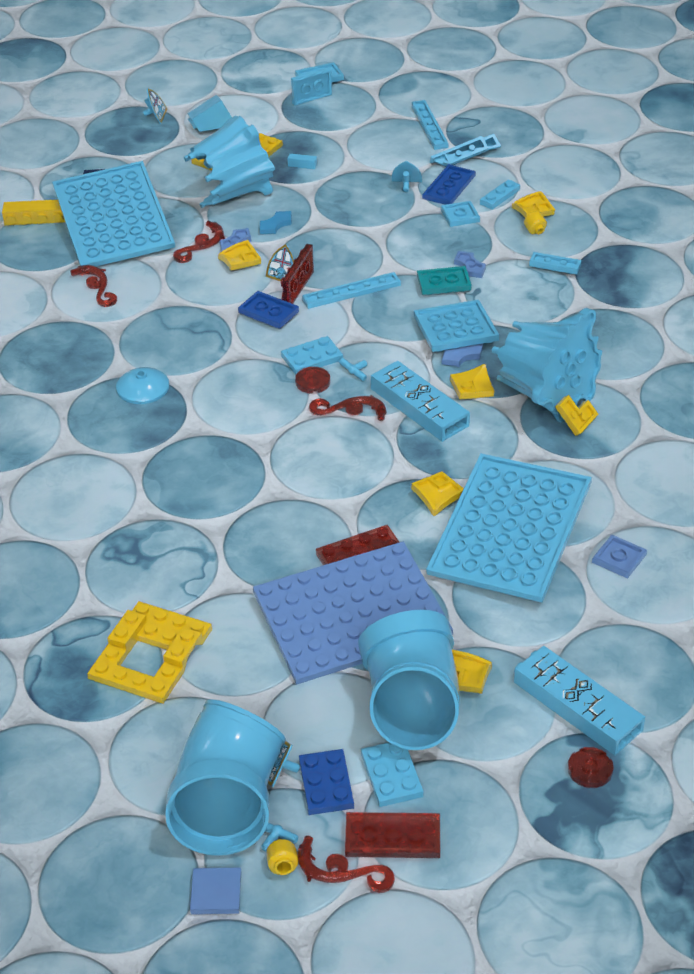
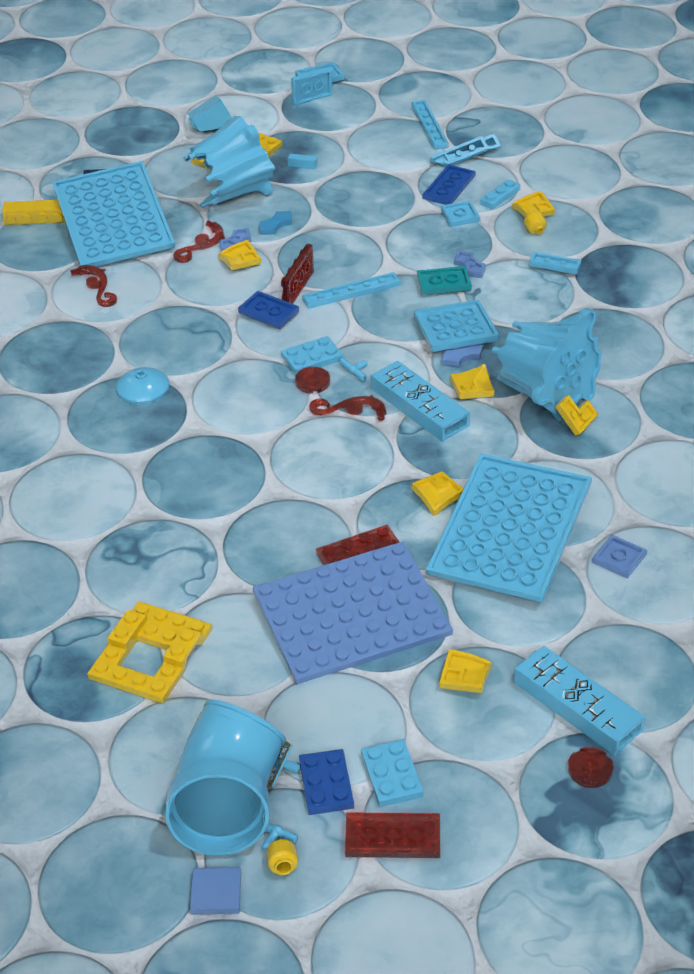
shield [143,88,167,124] -> none
shield [265,244,296,285] -> none
clear red plant [297,836,395,893] -> none
medium azure cylinder [358,610,460,750] -> none
medium azure shield [392,161,422,192] -> none

